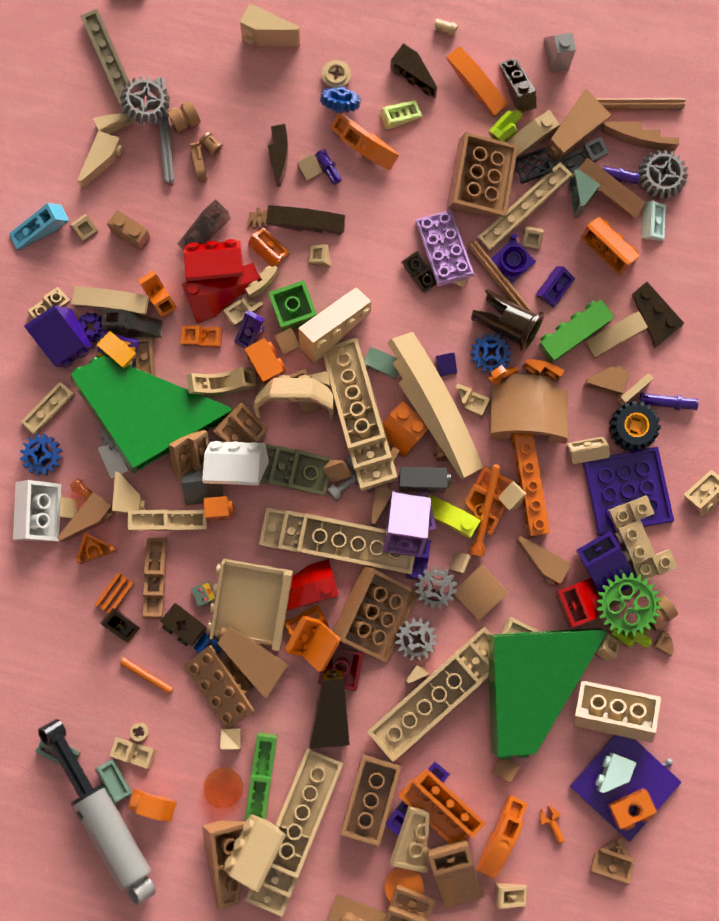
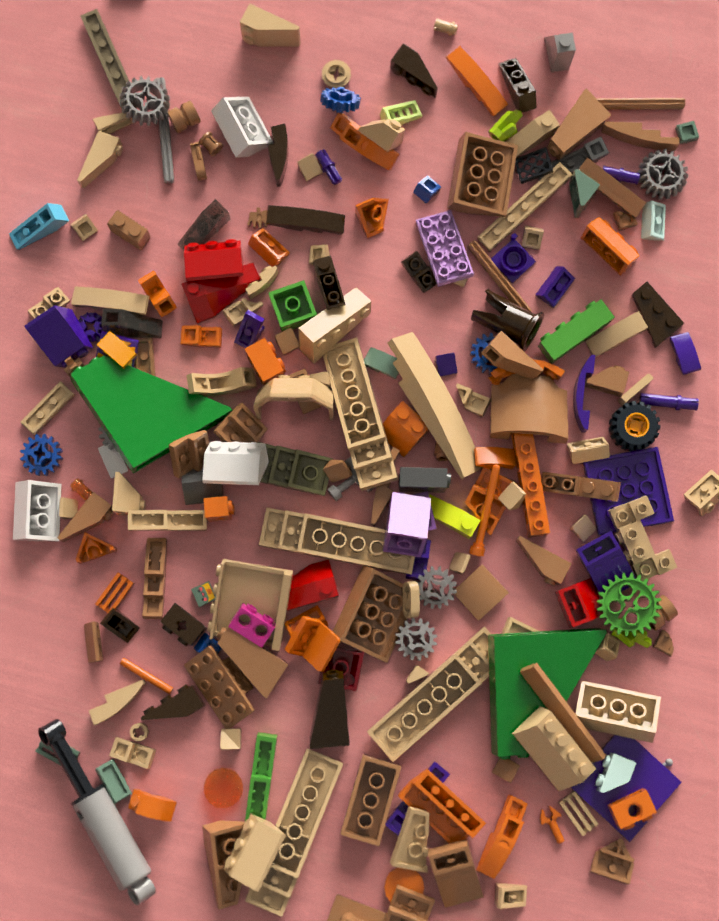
none -> medium nougat plate [64,356,85,378]
none -> medium nougat slope [84,622,103,663]
none -> tan slope [89,680,146,725]
none -> dark brown slope [140,684,206,720]
none -> white slope [211,97,274,158]
none -> dark pink brick [228,603,275,648]
none -> dark brown slope [313,255,346,310]
none -> orange slope [355,198,389,238]
none -> tan slope [358,119,405,152]
none -> tan beam [403,581,420,619]
none -> blue slope [413,175,441,203]
none -> orange slope [474,447,516,469]
none -> medium nougat slope [481,331,543,380]
none -> tan slope [512,706,596,791]
none -> medium nougat tile [520,663,606,763]
none -> medium nougat slope [541,472,621,502]
none -> tan tile [558,791,599,836]
none -> tan slope [570,514,597,542]
none -> dark purple slope [573,355,595,433]
none -> medium nougat tile [613,211,638,231]
none -> dark purple slope [670,332,701,375]
none -> sand green tile [675,121,699,144]

